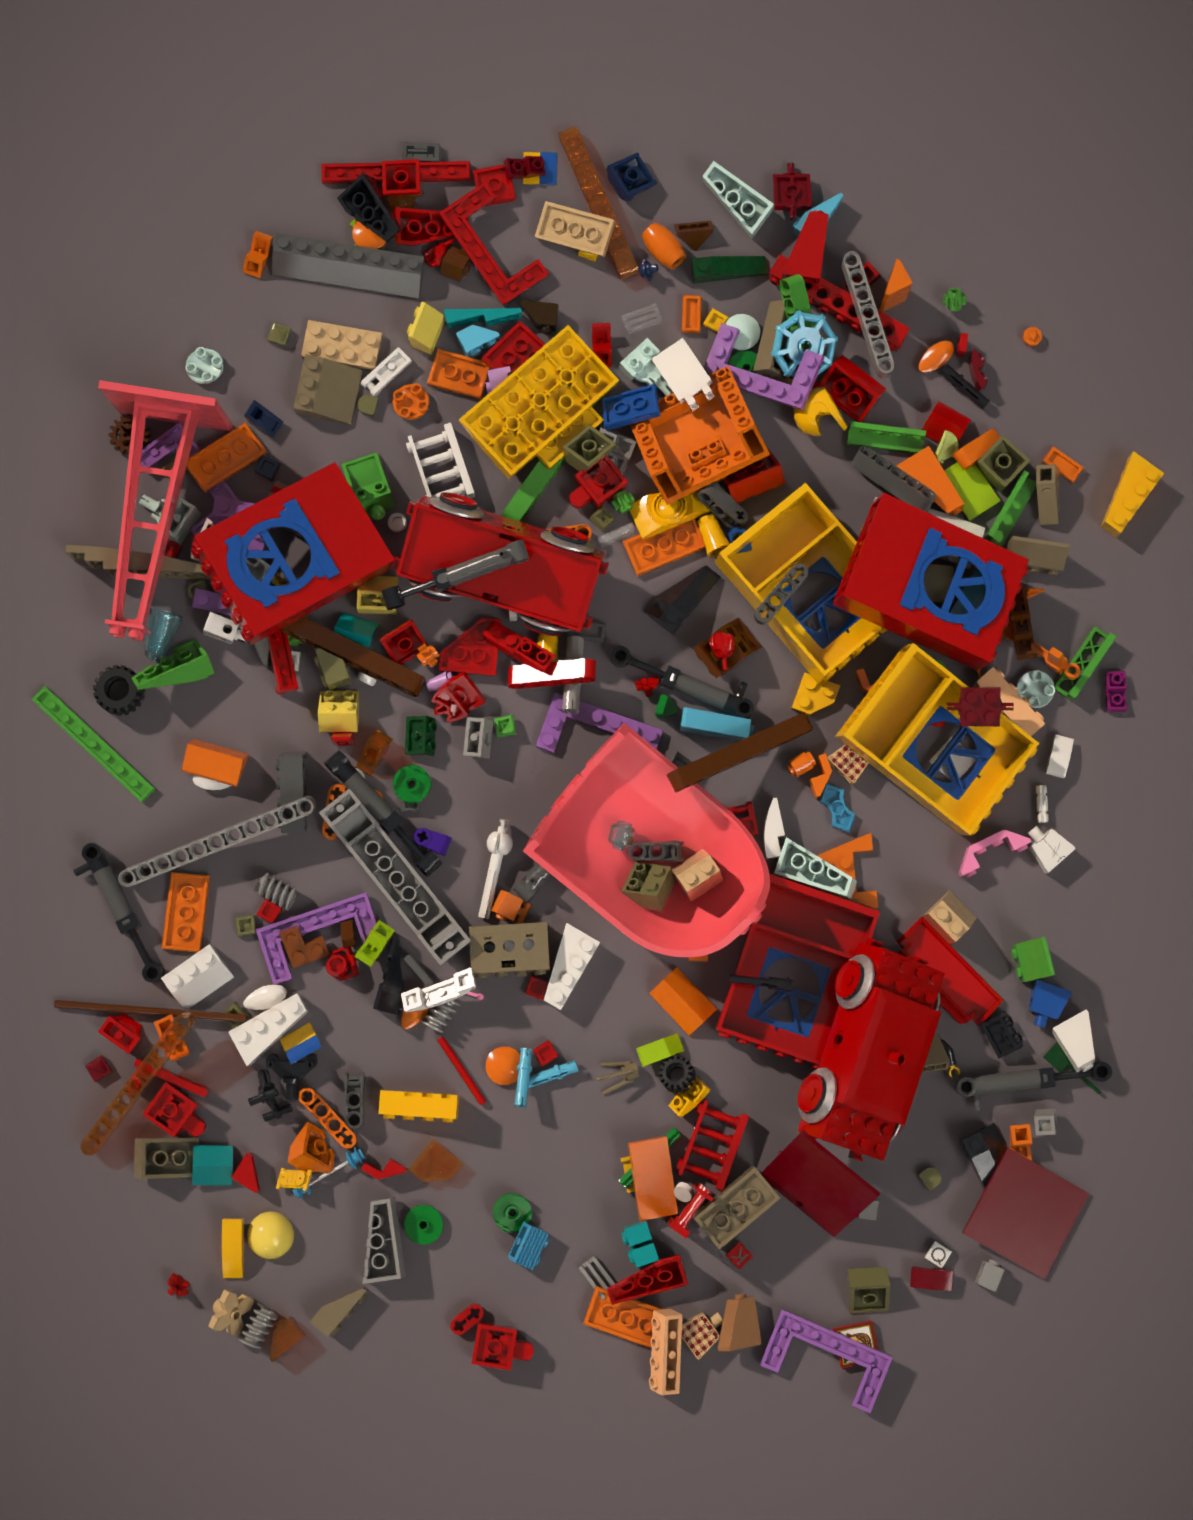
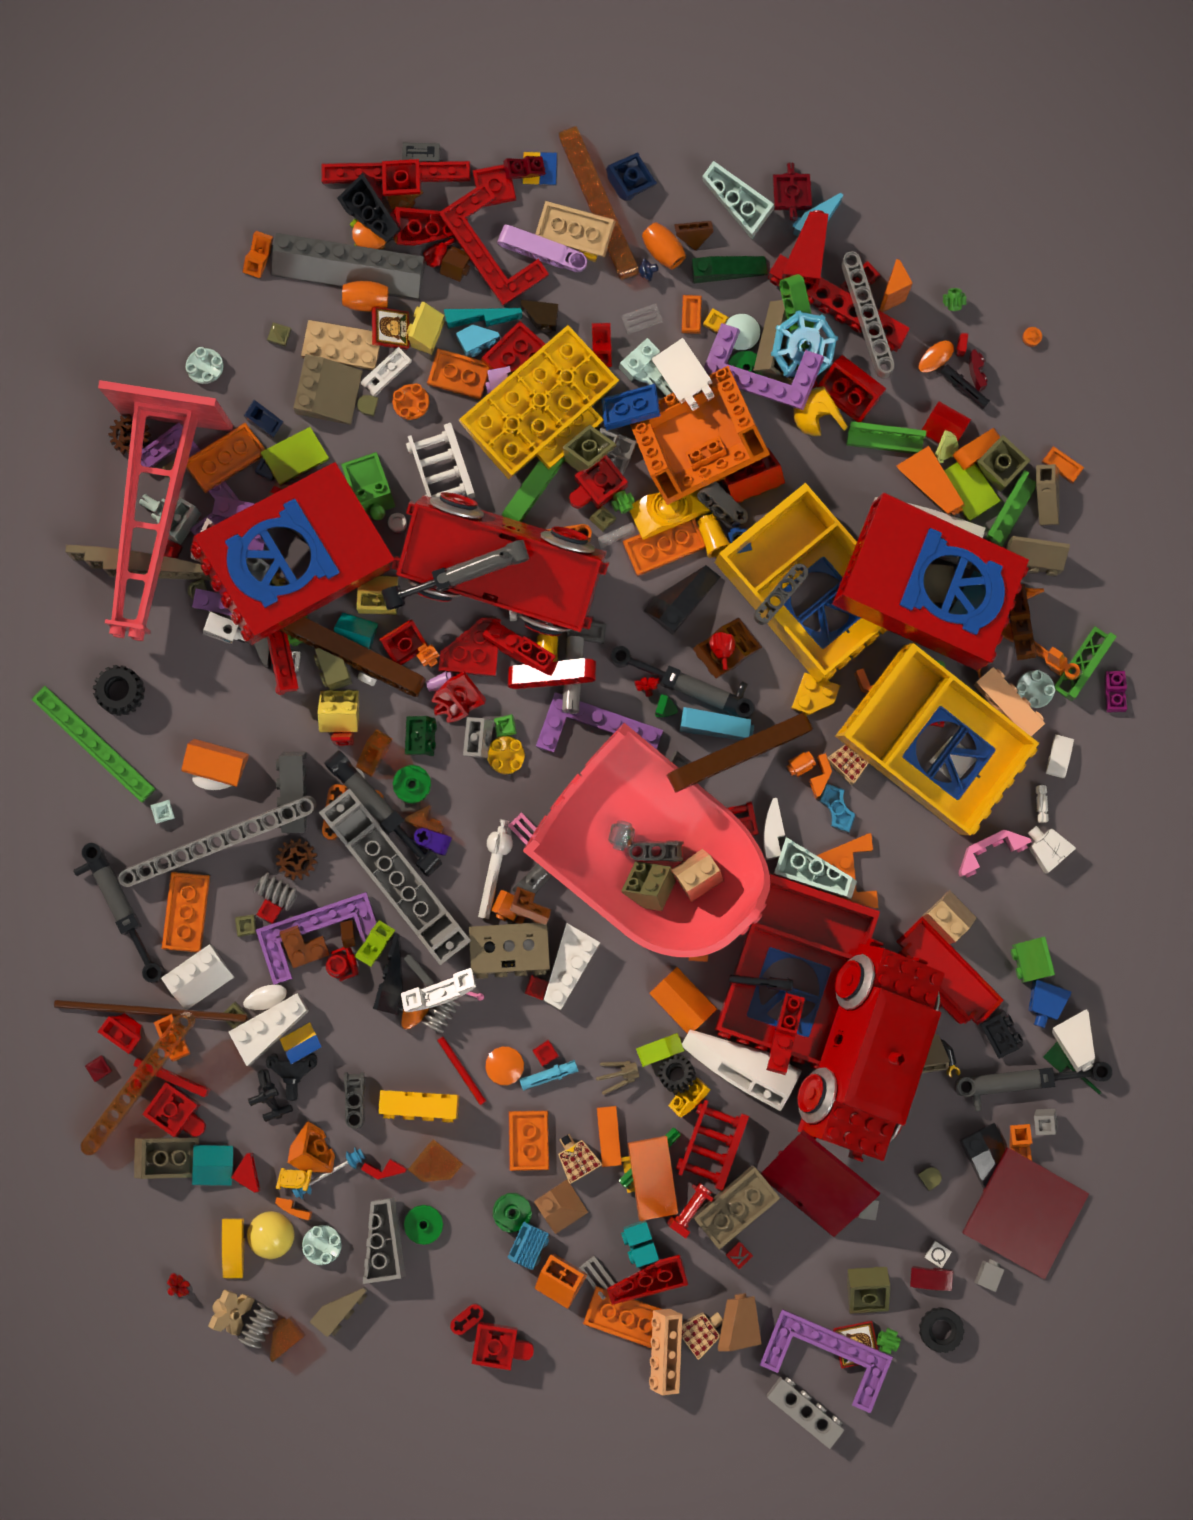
bright green wedge [131,638,214,690] -> none
clear light blue cone [144,608,183,662] -> none
orange beam [299,1088,357,1149] -> none
medium azure pin [514,1048,533,1108] -> none
white tile [674,1182,694,1202] -> none
dark grey beam [852,446,936,513] -> none
dark red plate [946,687,1014,727] -> none
yellow wedge [1101,451,1164,538] -> none
none -> light aqua tile [150,800,175,824]
none -> lime tile [261,427,329,486]
none -> reddish brown gear [275,839,318,881]
none -> orange slope [275,1197,312,1220]
none -> light aqua dish [302,1225,342,1265]
none -> orange piece [342,281,388,312]
none -> tile [372,307,409,350]
none -> clear orange slope [405,805,445,834]
none -> yellow dish [487,736,525,774]
none -> lavender piece [497,225,587,272]
none -> bright pink tile [507,812,536,845]
none -> orange tile [509,1111,549,1171]
none -> dark orange plate [510,887,551,925]
none -> medium nougat slope [534,1179,588,1234]
none -> orange slope [534,1254,588,1309]
none -> torso [558,1134,602,1184]
none -> orange tile [597,1106,622,1167]
none -> white wedge [682,1030,802,1111]
none -> red slope [766,993,805,1075]
none -> light grey brick [766,1376,844,1449]
none -> bright green gear [876,1328,901,1354]
none -> black tyre [919,1307,964,1353]

